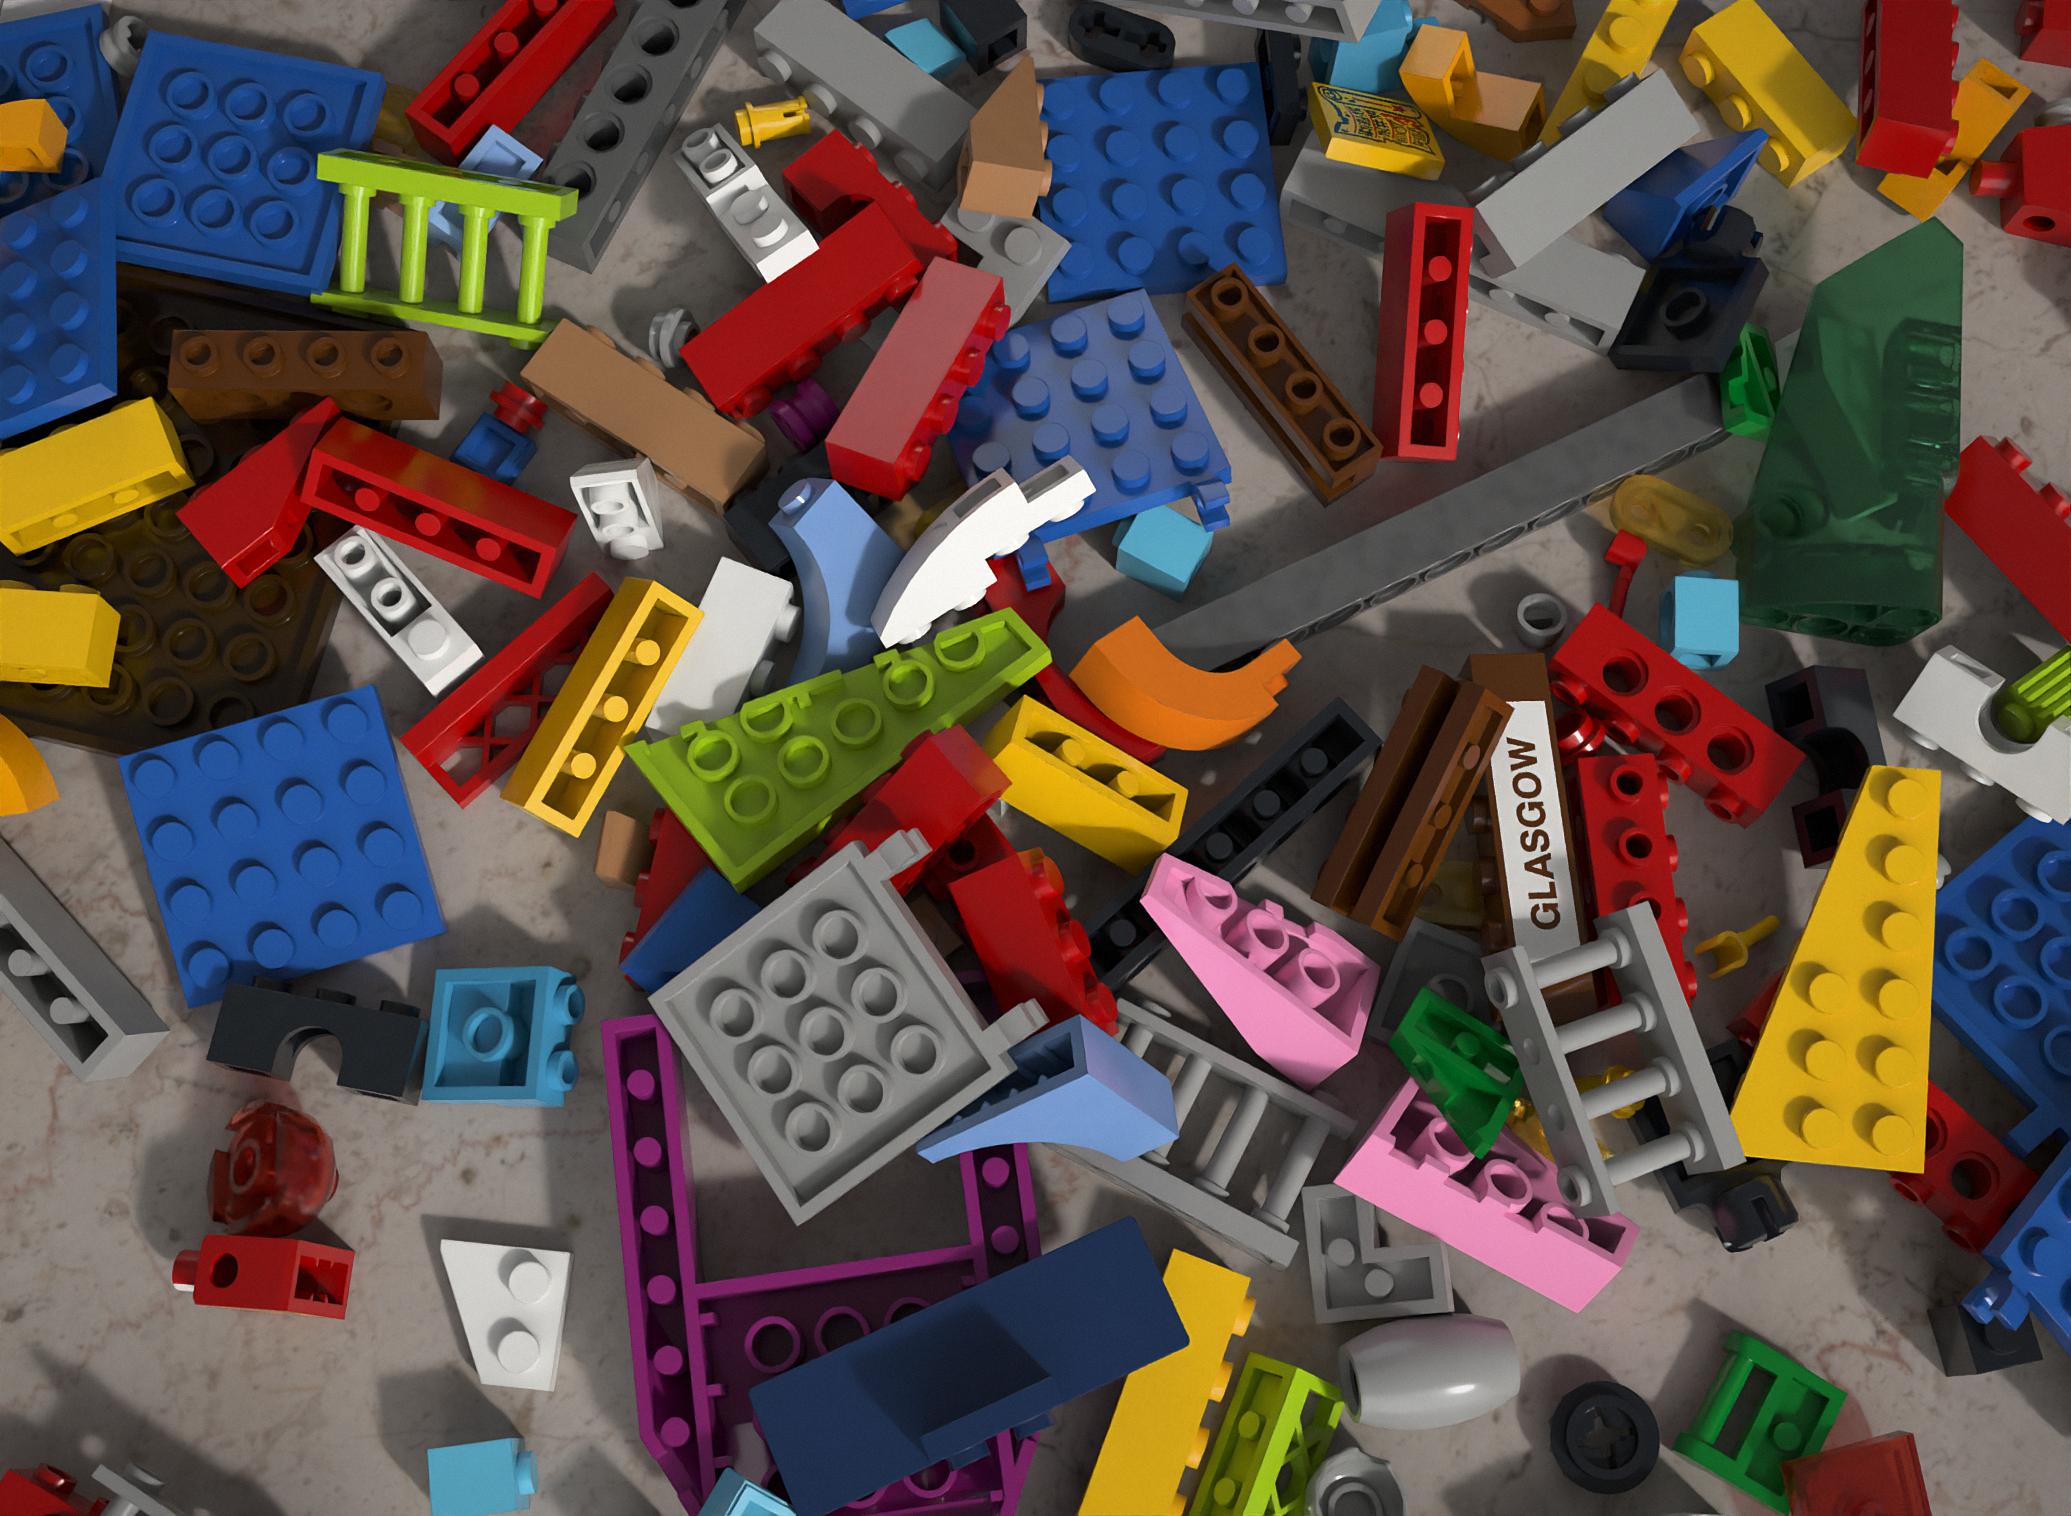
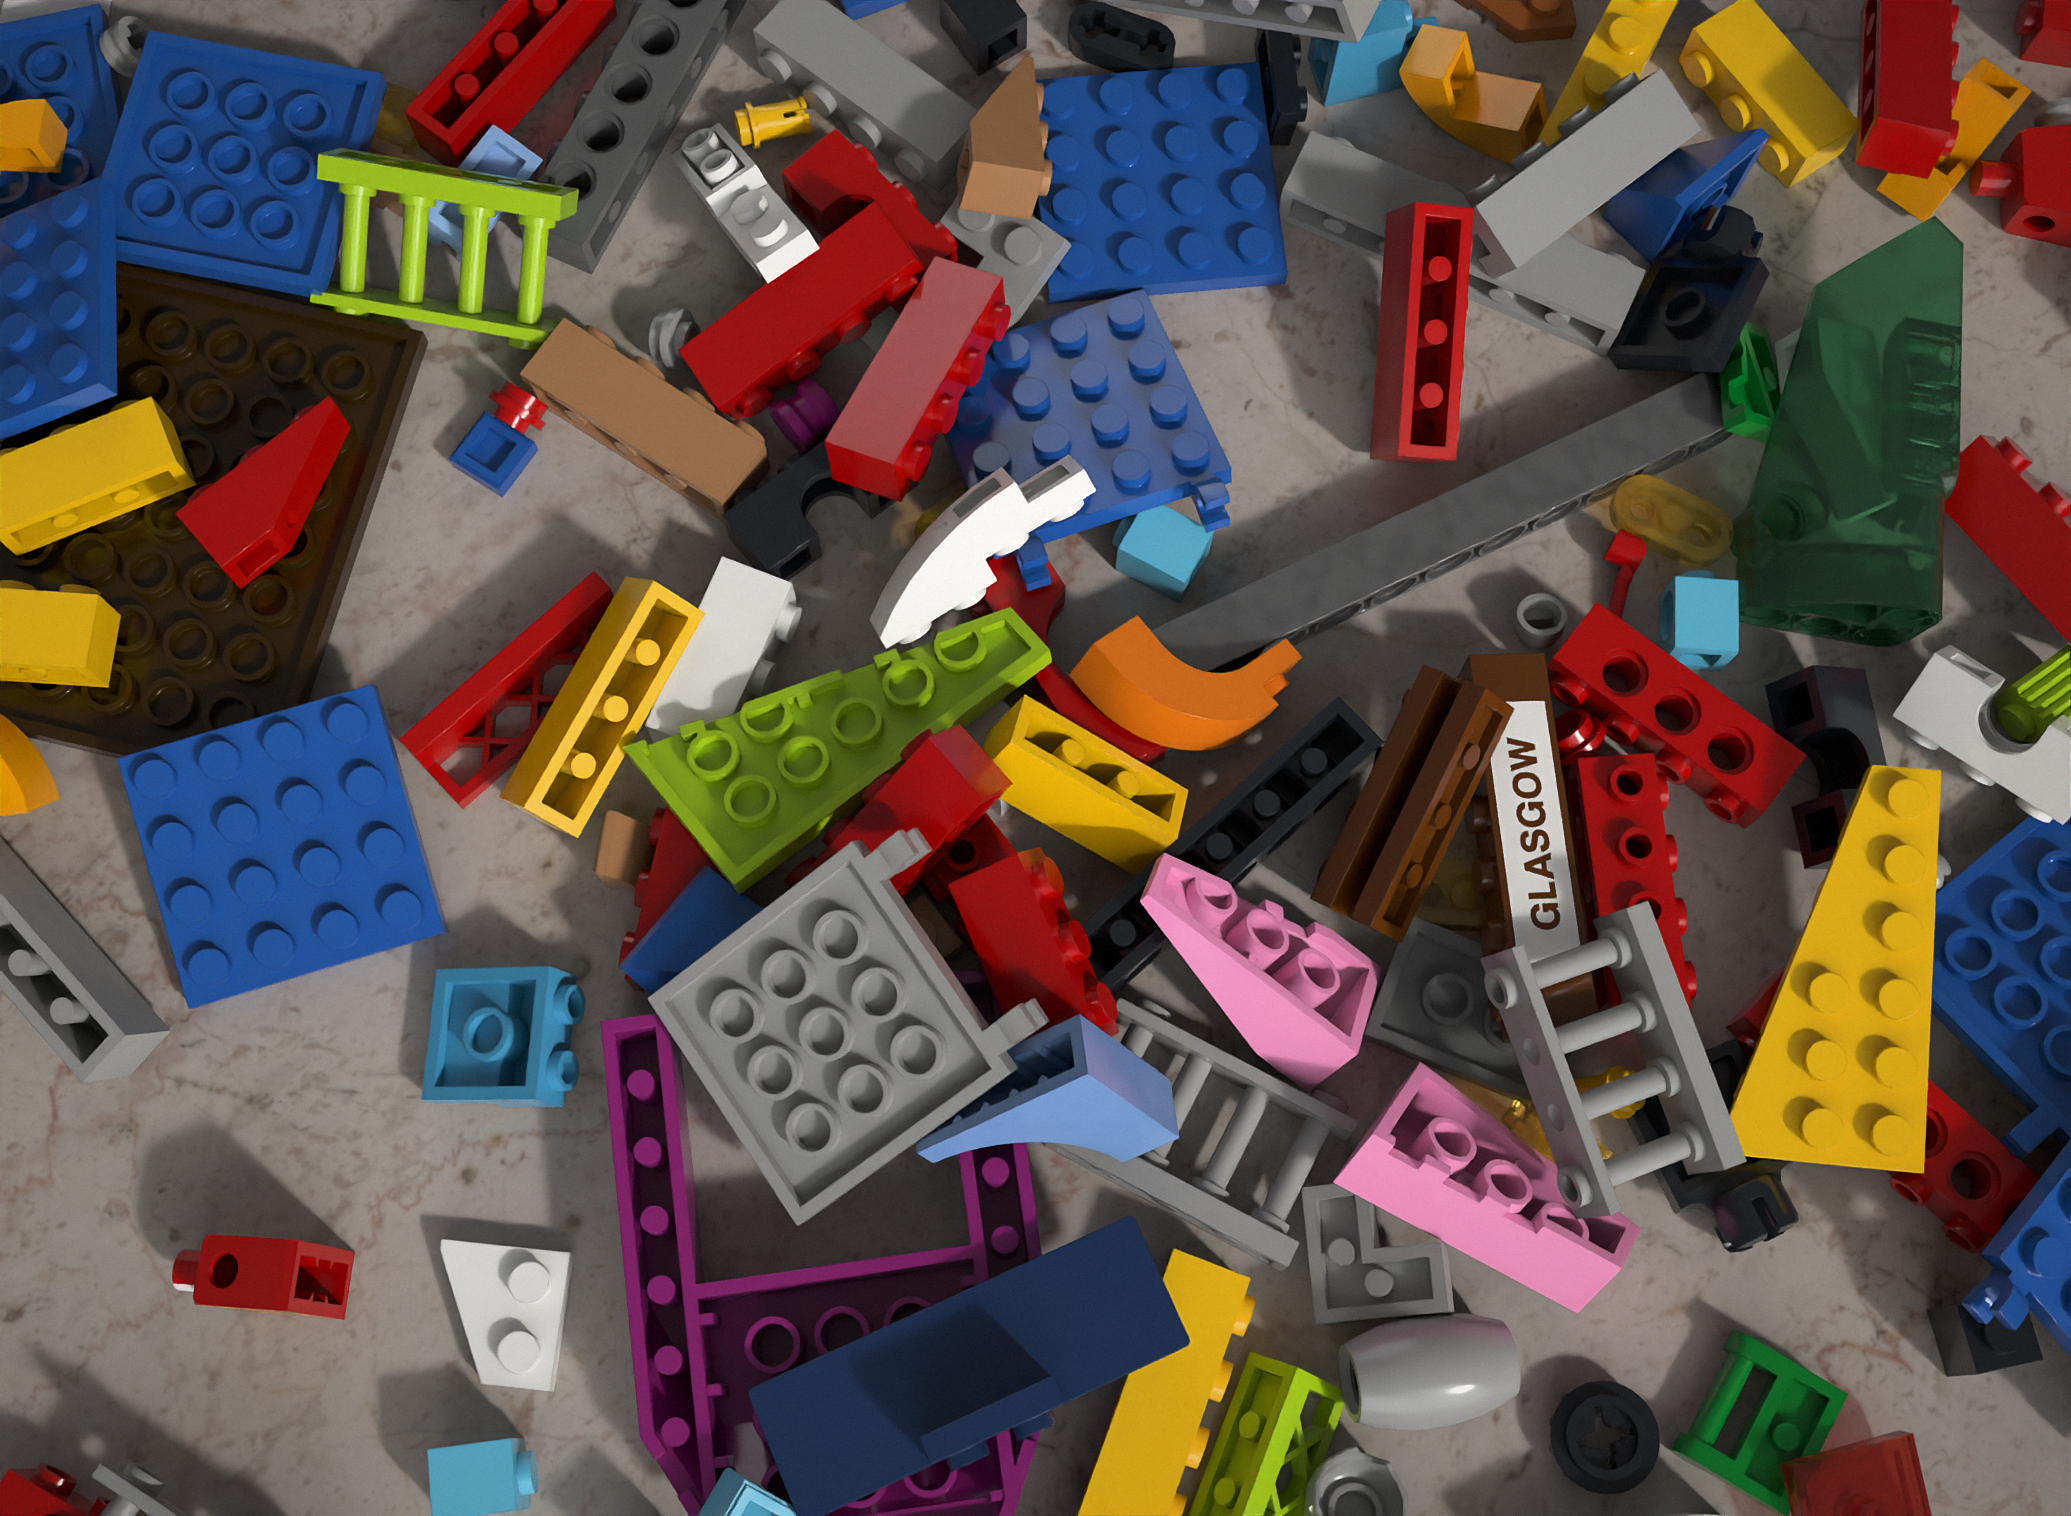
reddish brown brick [167,330,443,420] -> none
black arch [206,976,430,1106] -> none
clear red cylinder [206,1099,339,1238] -> none
red brick [300,417,578,600] -> none
white slope [314,524,488,704] -> none
white slope [570,457,664,560] -> none
medium blue arch [768,477,906,689] -> none
medium azure slope [883,17,966,82] -> none
reddish brown brick [1181,261,1384,508] -> none
yellow tile [1307,81,1445,181] -> none
green wing [1388,986,1525,1160] -> none
yellow hand [1694,915,1781,979] -> none

